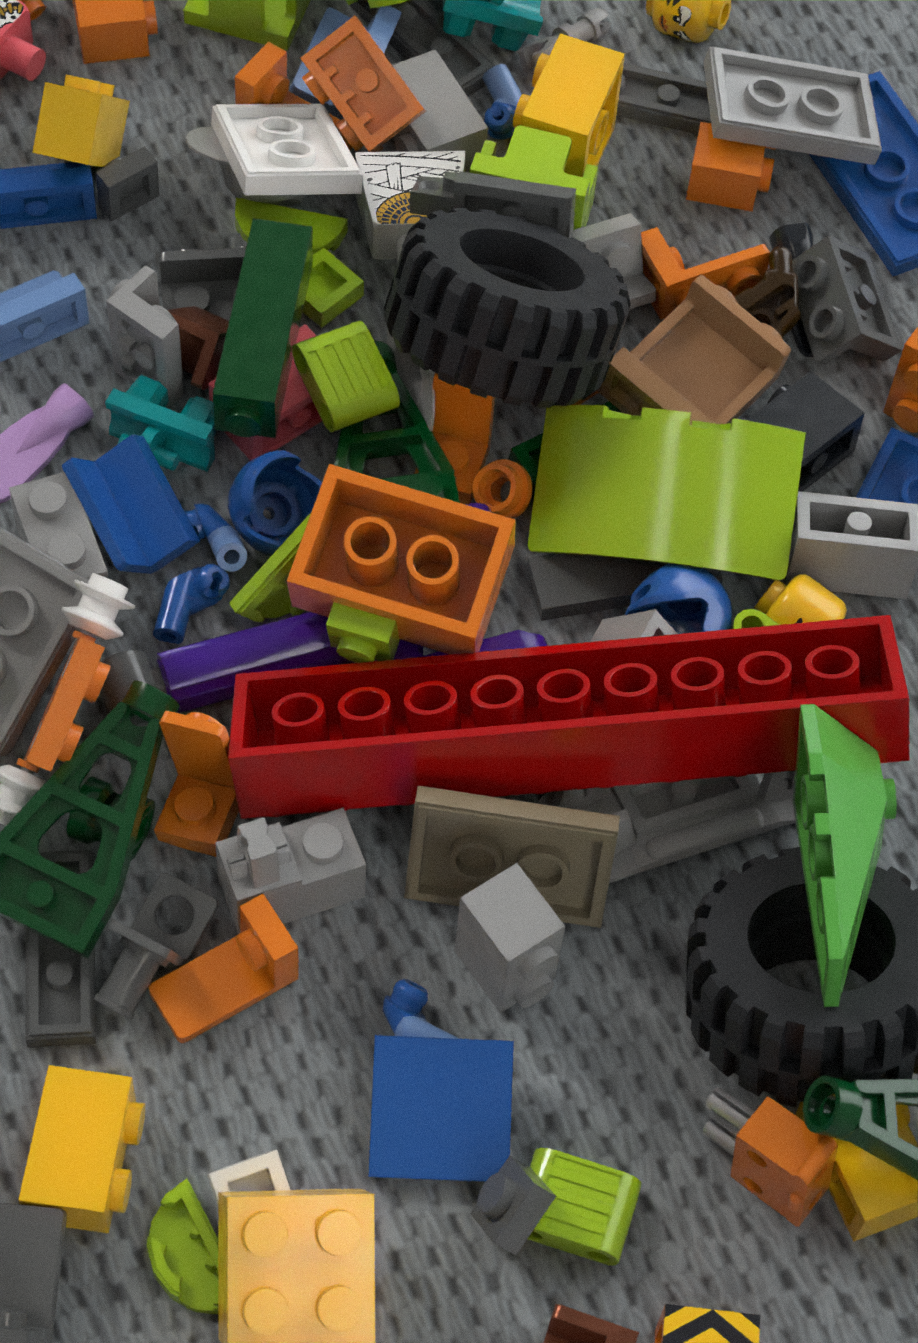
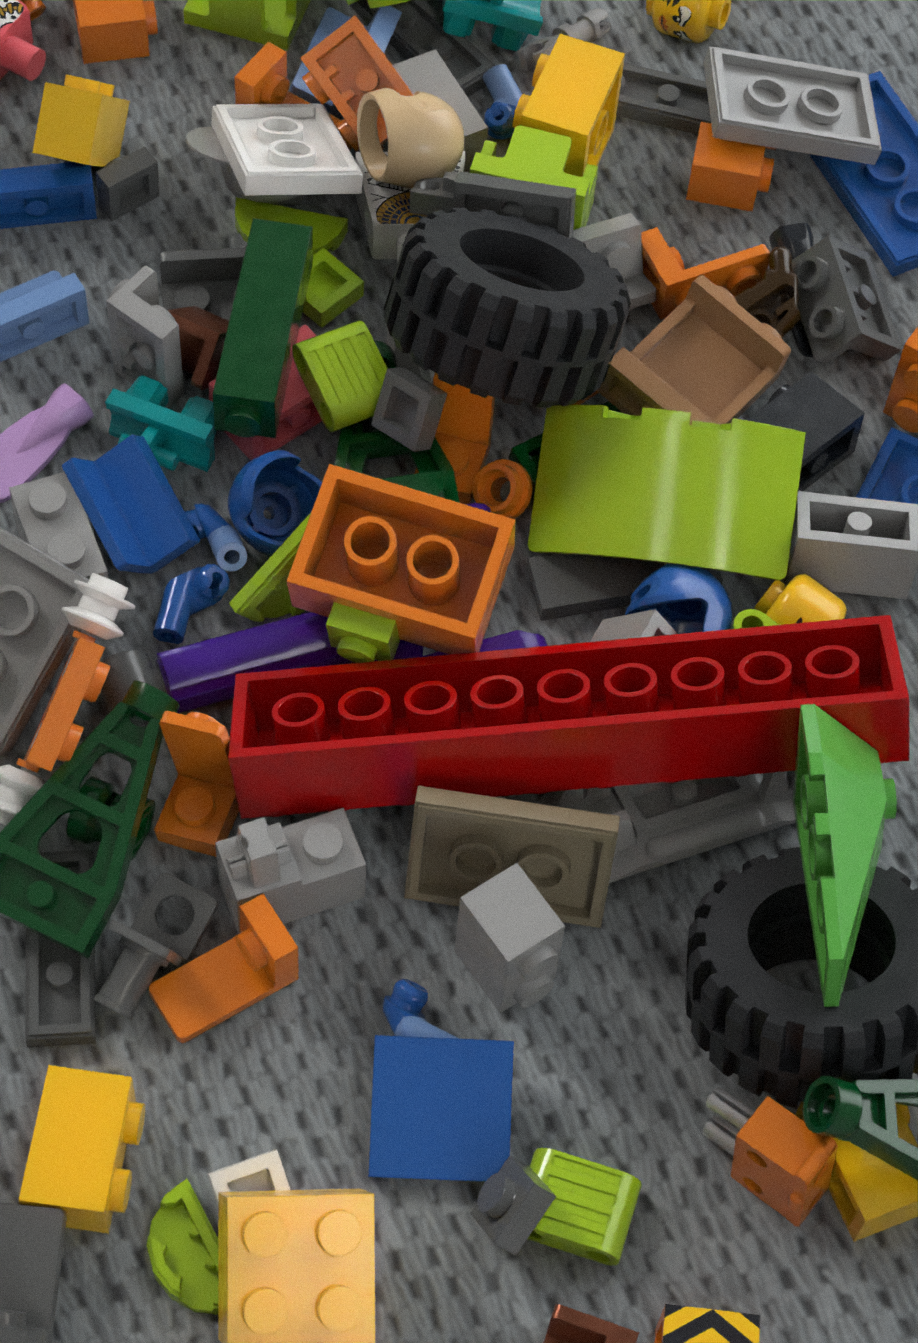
none -> tan helmet [357,88,465,188]
none -> dark grey plate [371,367,447,452]

